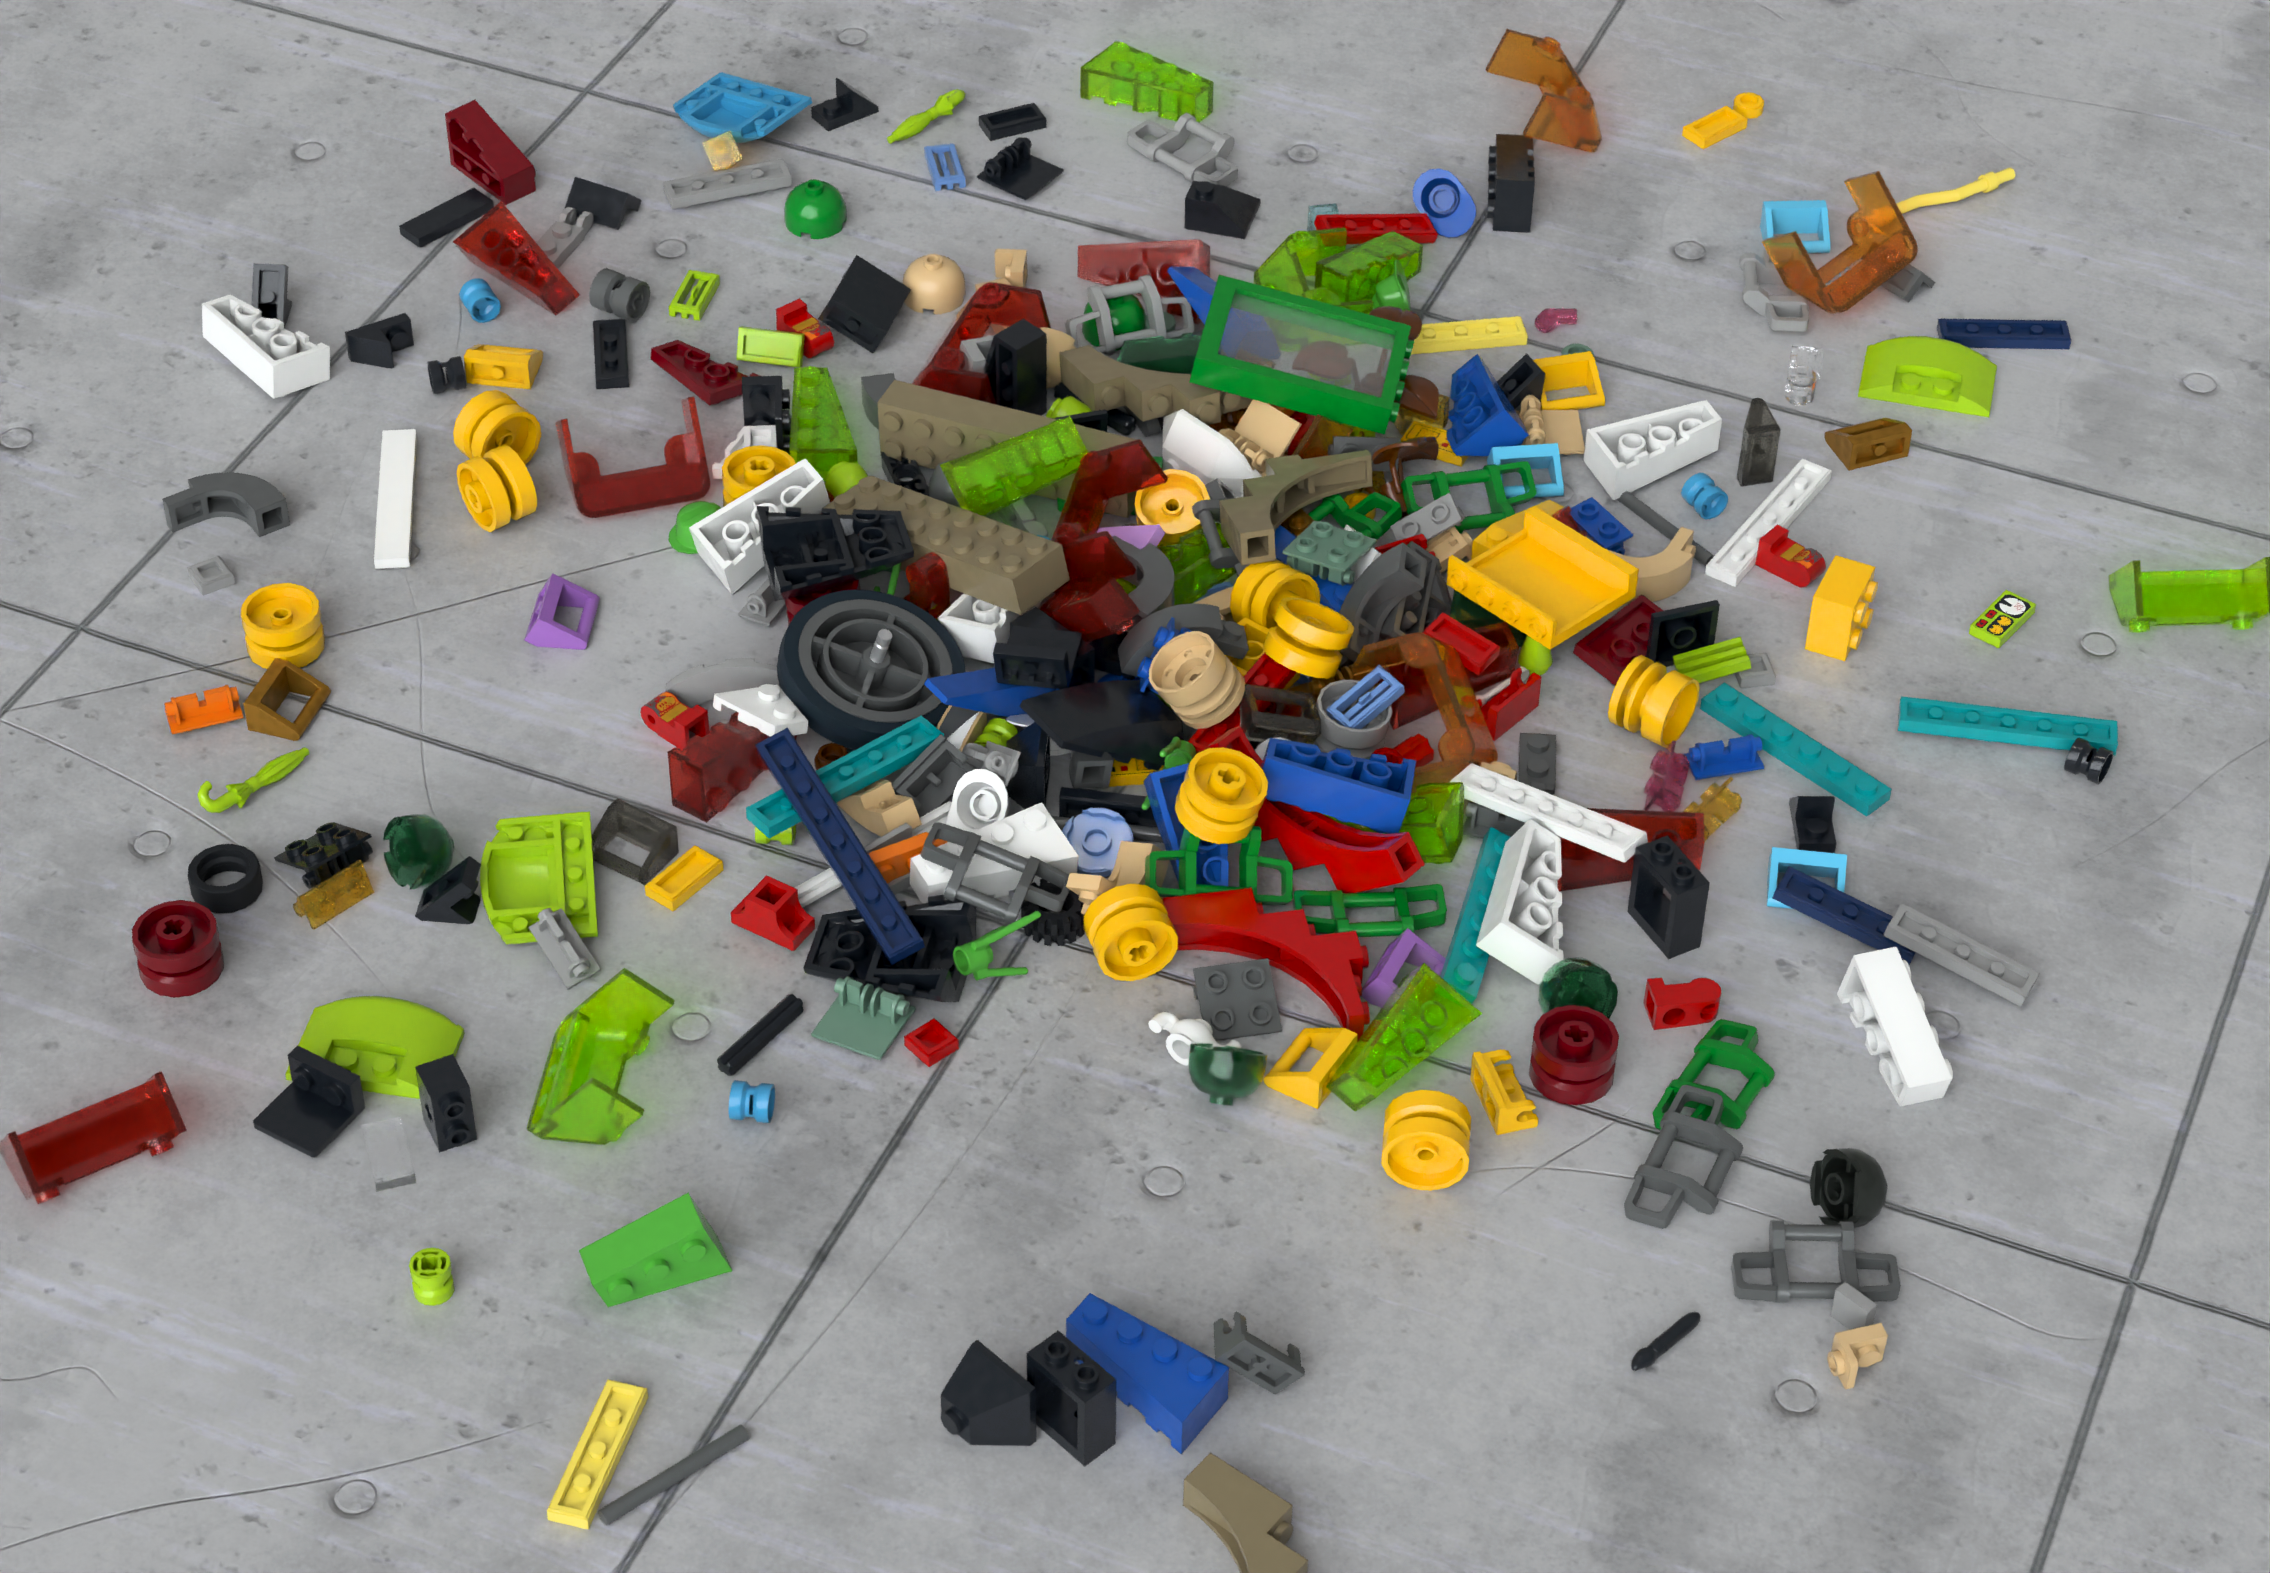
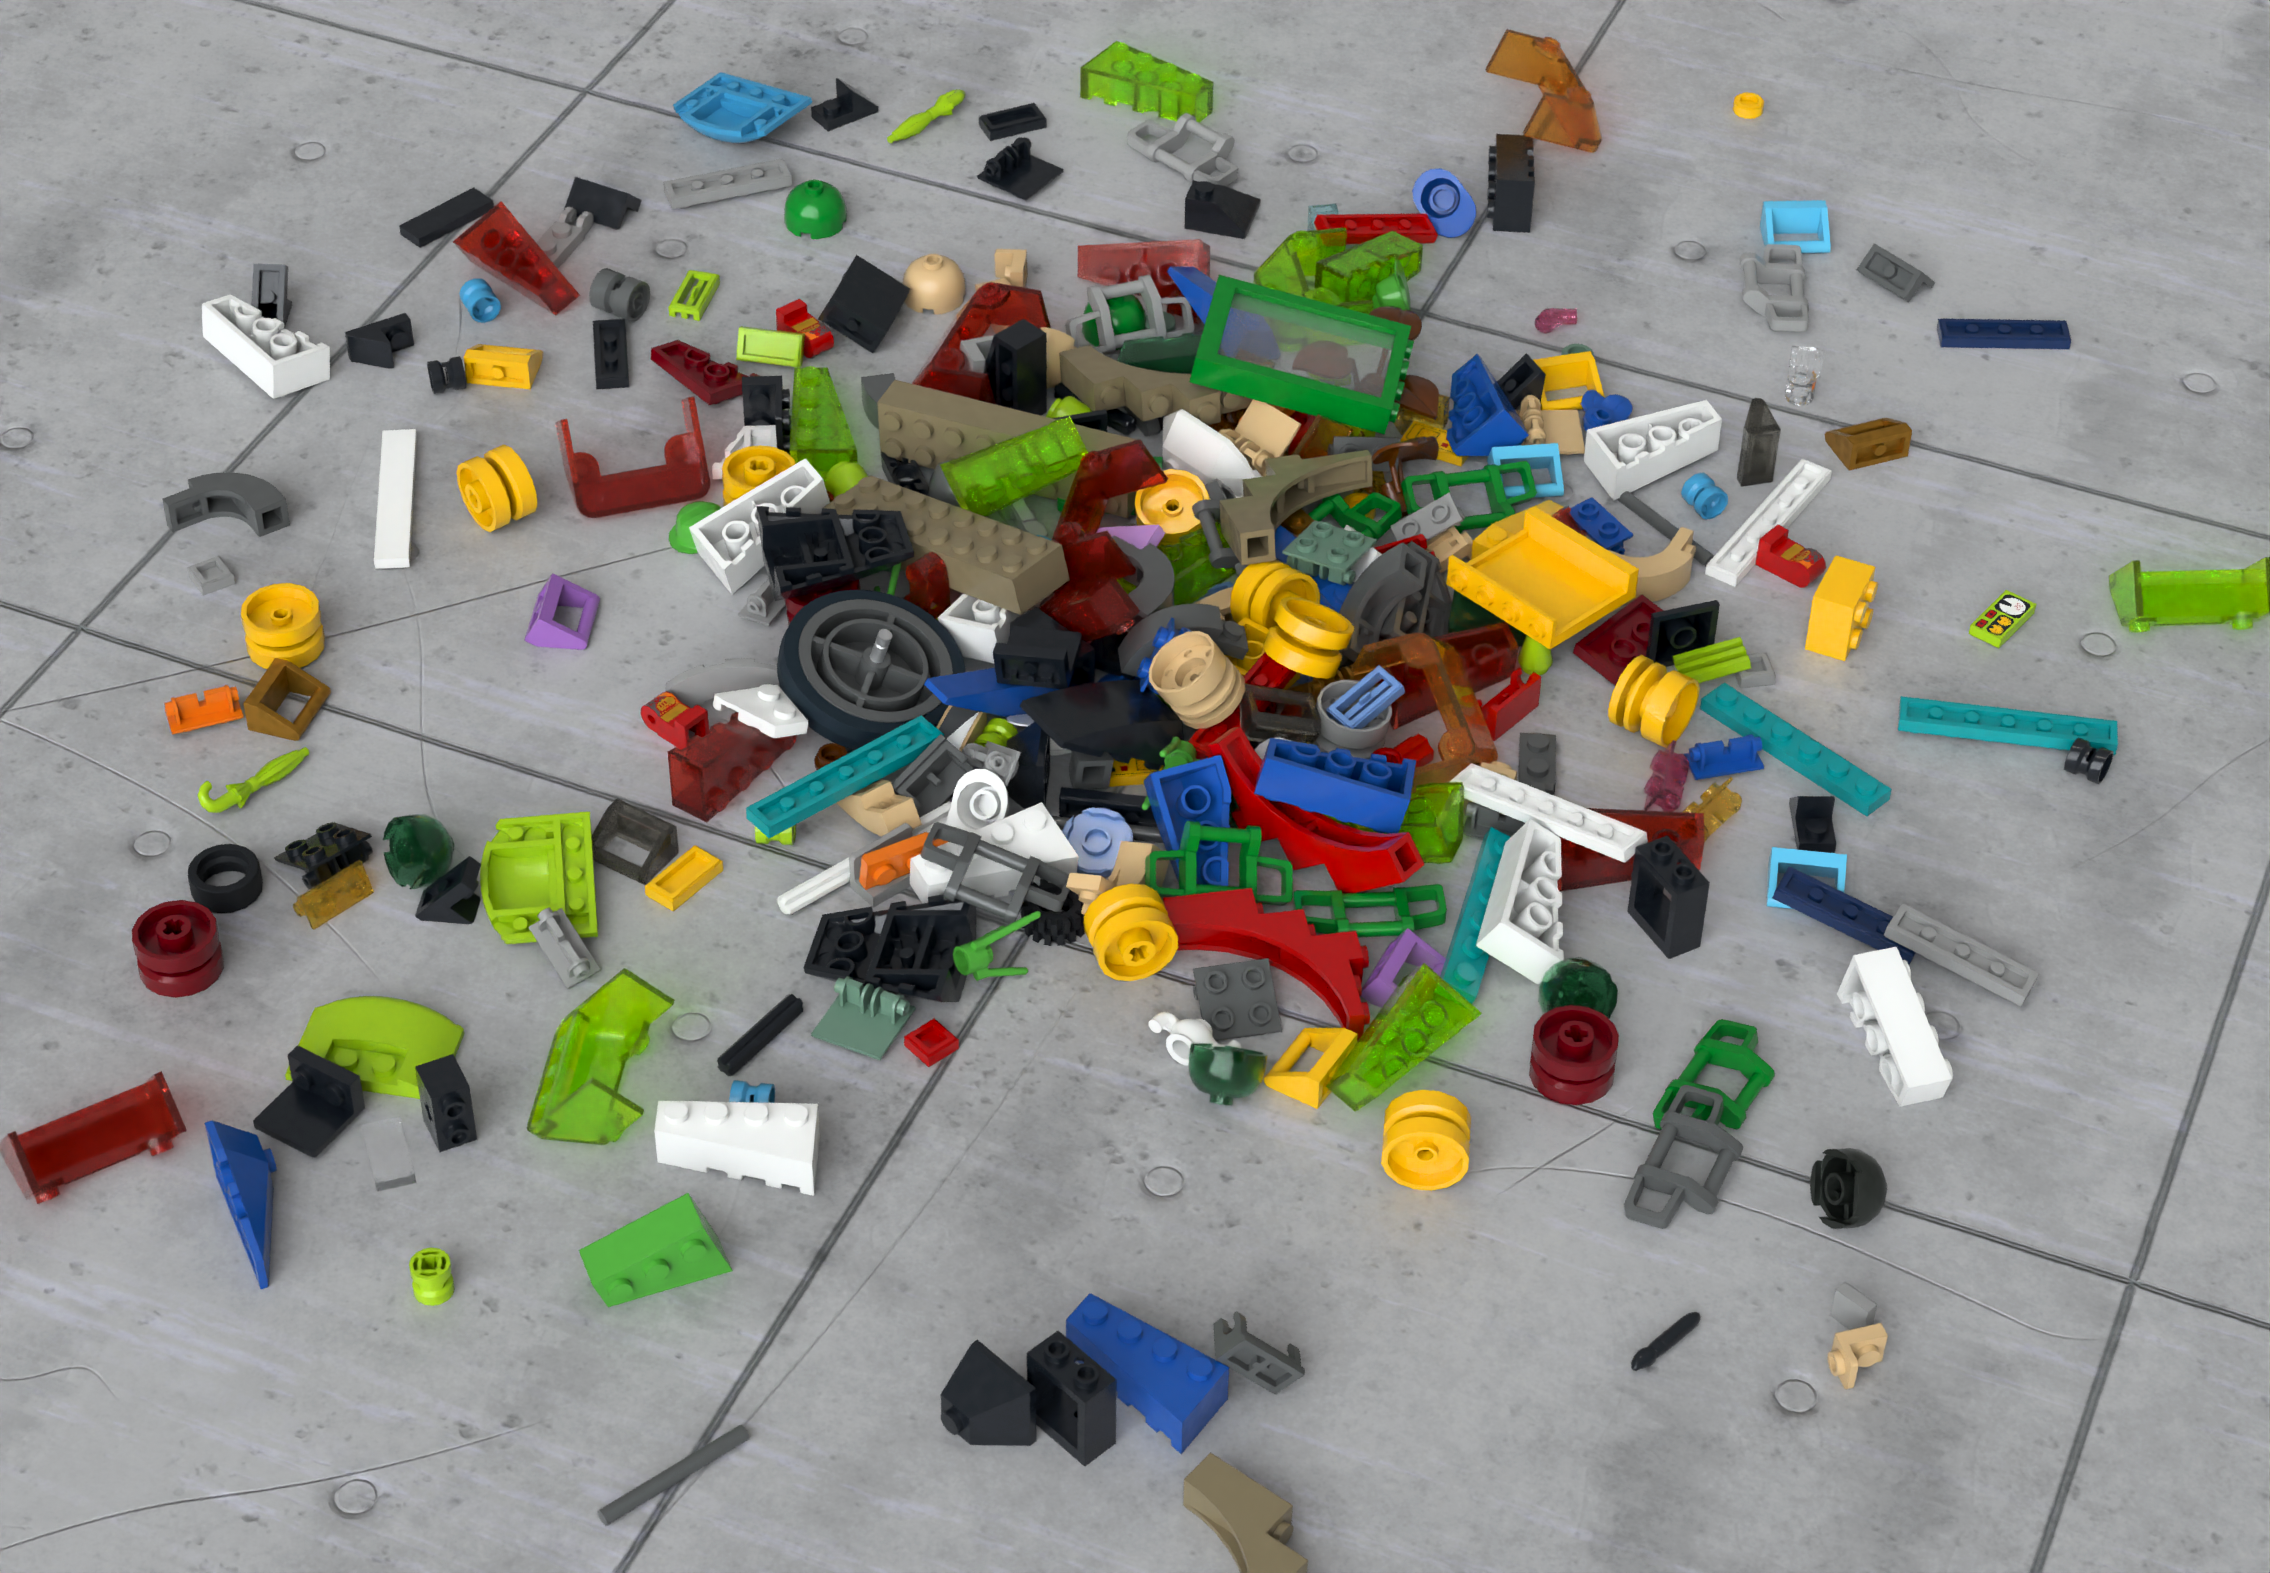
dark red wedge [445,100,536,205] -> none
yellow wheel [453,390,541,465] -> none
light yellow tile [547,1379,648,1530] -> none
clear yellow brick [702,131,743,172] -> none
red brick [731,875,815,951] -> none
dark blue tile [755,727,925,965] -> none
medium blue tile [924,143,966,191] -> none
yellow wheel [1175,747,1268,844] -> none
light yellow tile [1411,316,1528,354] -> none
red tile [1421,612,1501,676] -> none
yellow hinge [1470,1049,1538,1135] -> none
white hinge [1472,666,1529,707] -> none
red leg [1643,977,1722,1030] -> none
yellow tile [1682,106,1748,149] -> none
dark grey bar [1731,1220,1901,1303] -> none
clear orange windscreen [1762,171,1918,314] -> none
light yellow bar [1857,167,2015,229] -> none
lime slope [1858,336,1997,417] -> none
none -> blue wedge [204,1120,277,1289]
none -> white wedge [654,1101,820,1196]
none -> blue plate [1581,389,1633,432]

